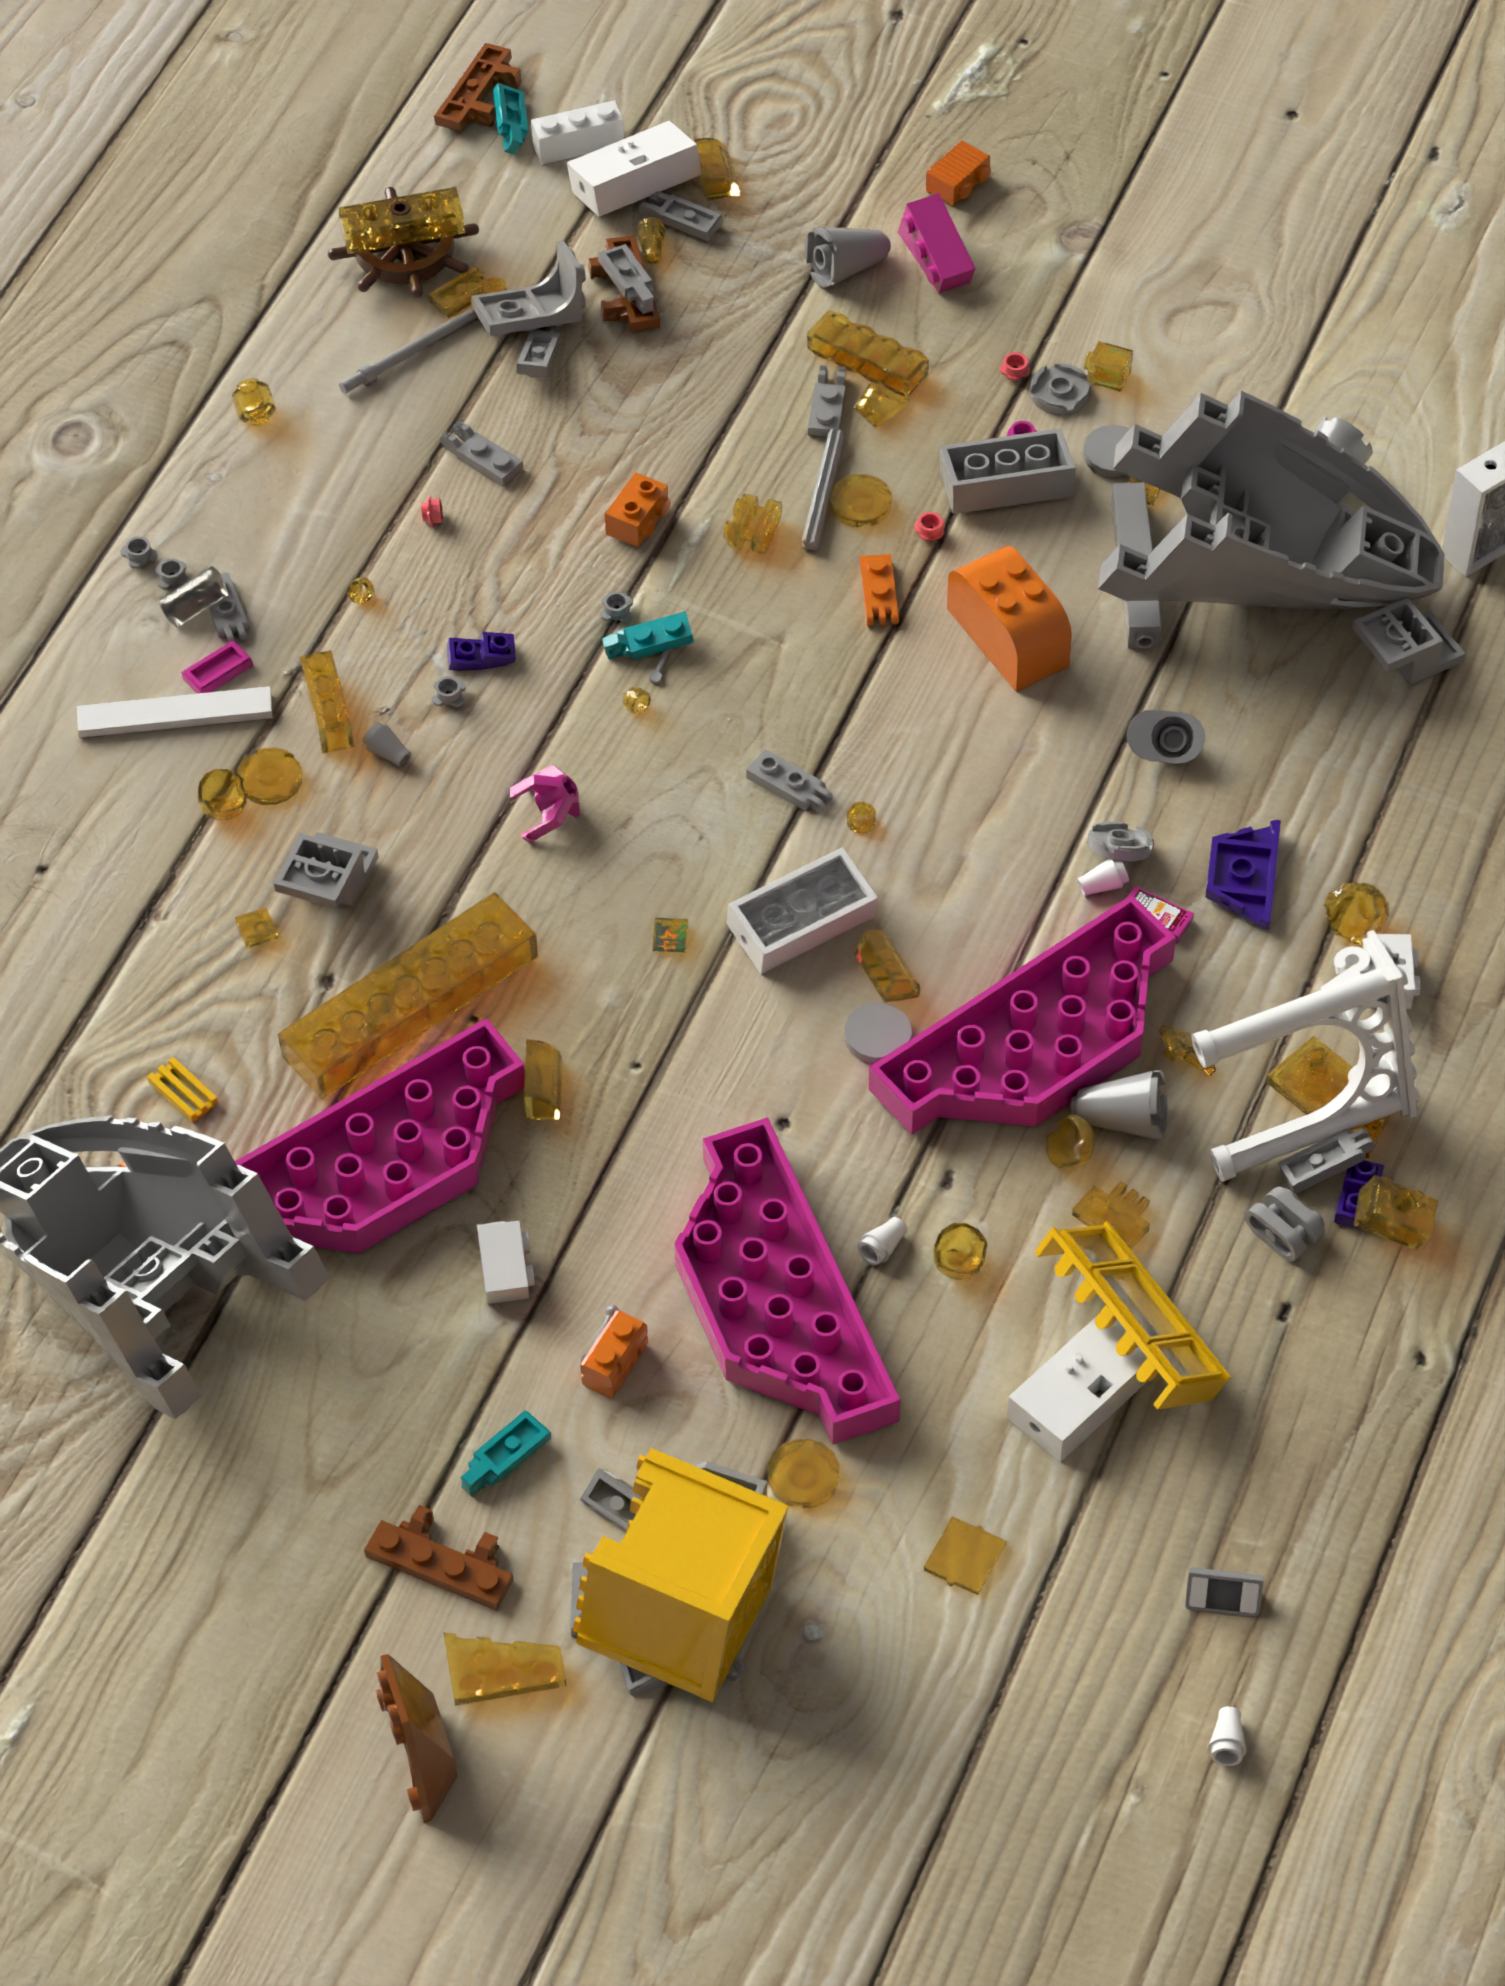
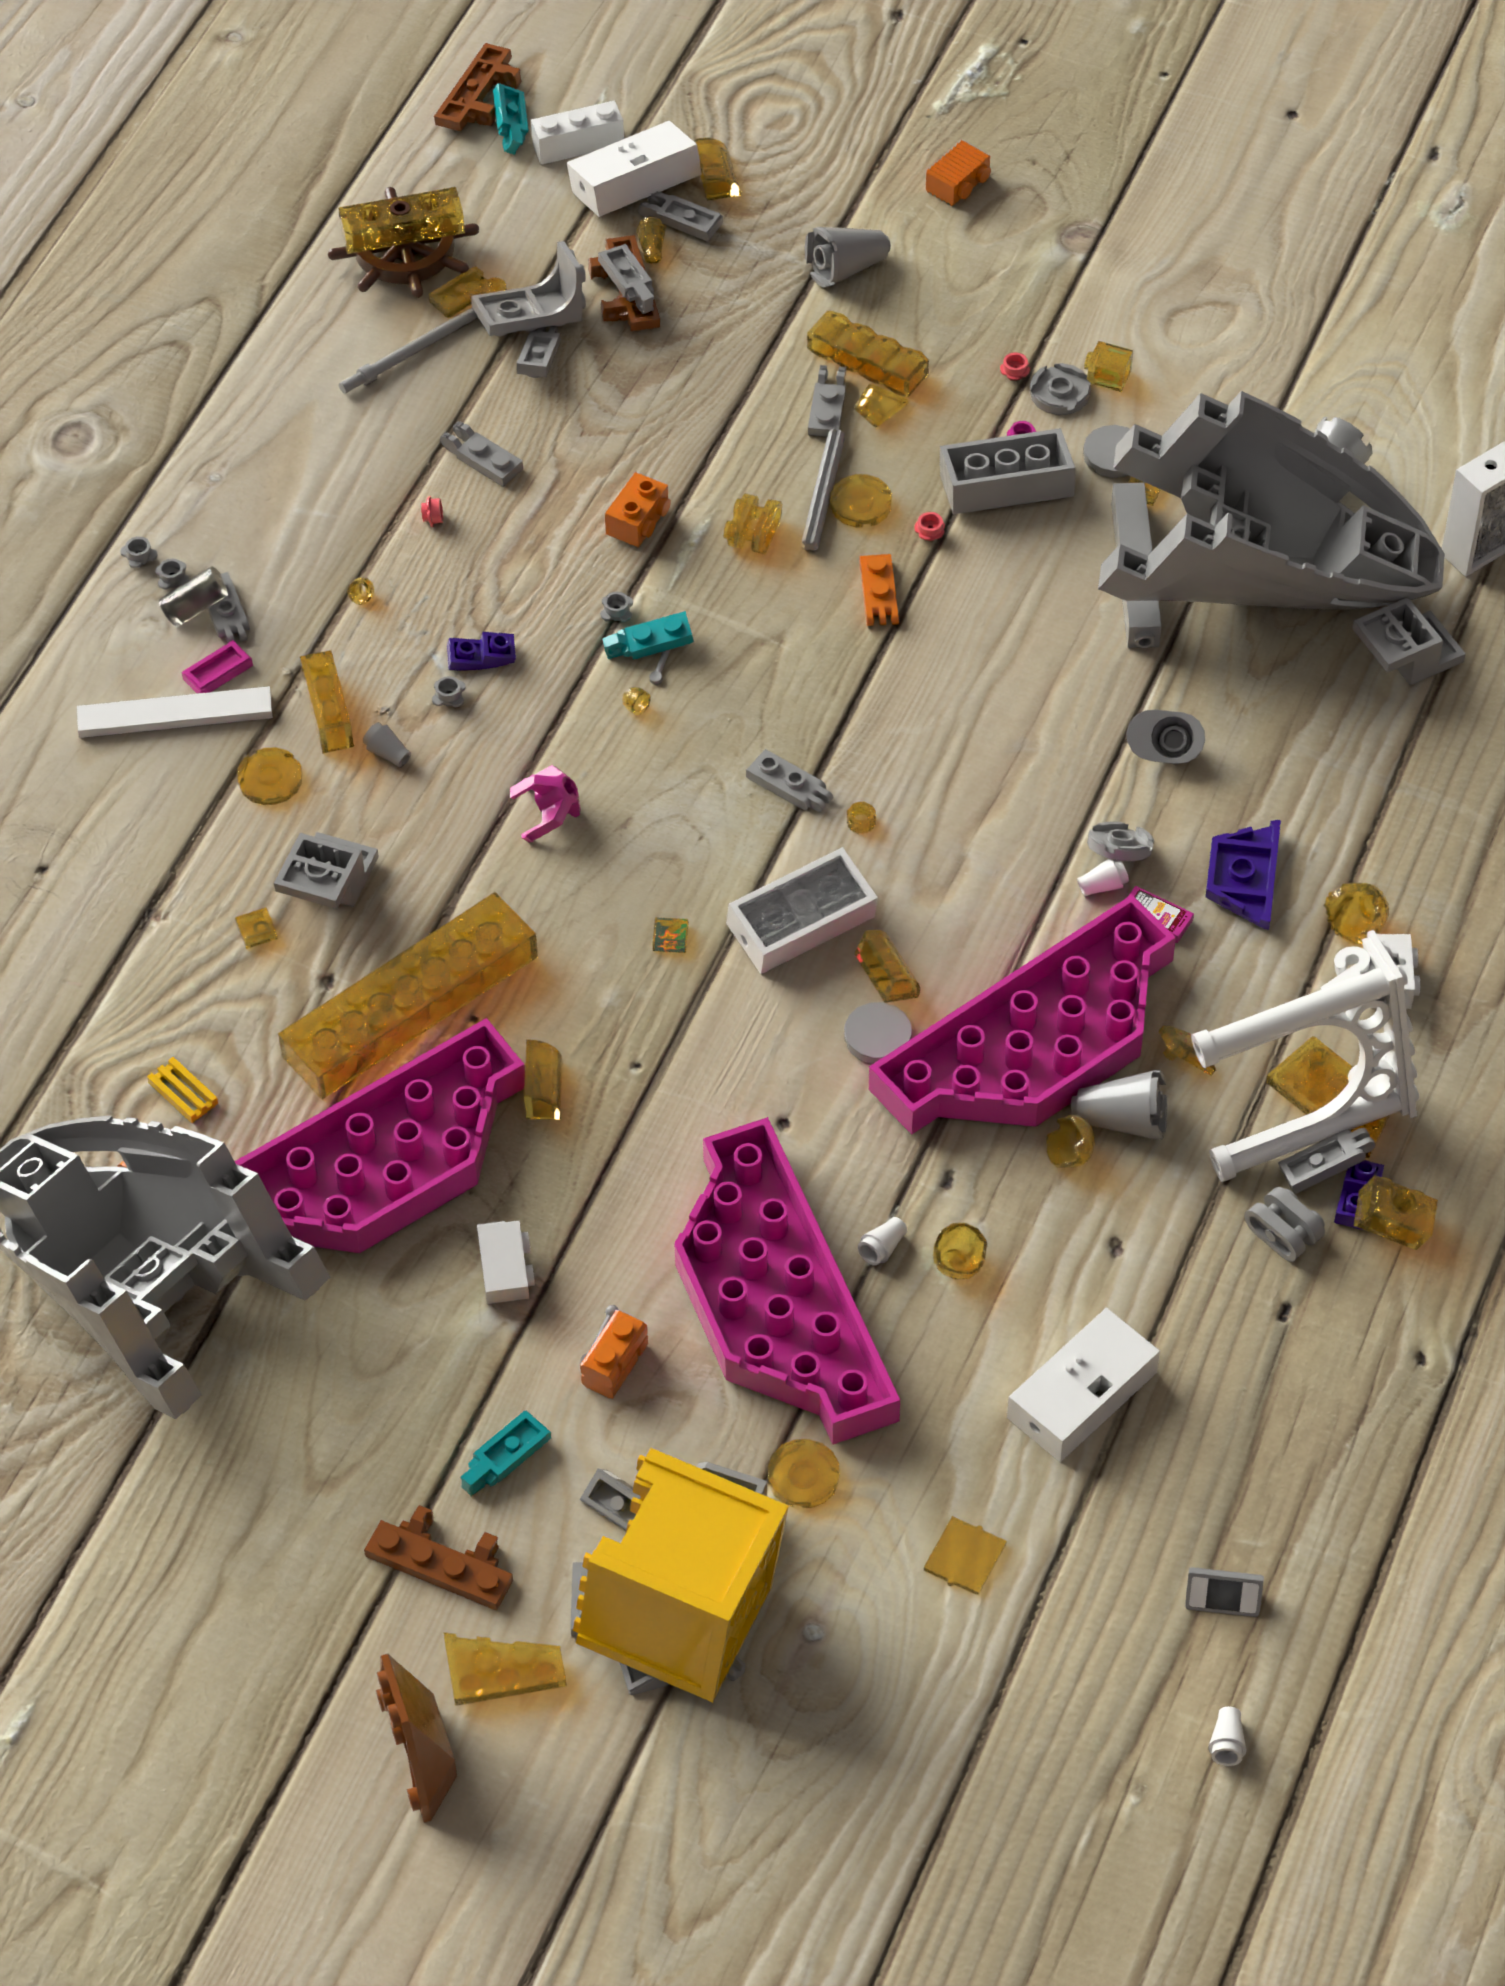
clear yellow hair [197,769,248,821] -> none
clear yellow head [232,378,276,426] -> none
dark pink wedge [898,193,976,294] -> none
orange brick [947,545,1072,692] -> none
yellow window [1034,1221,1231,1410] -> none
clear yellow hinge [1072,1181,1150,1249] -> none

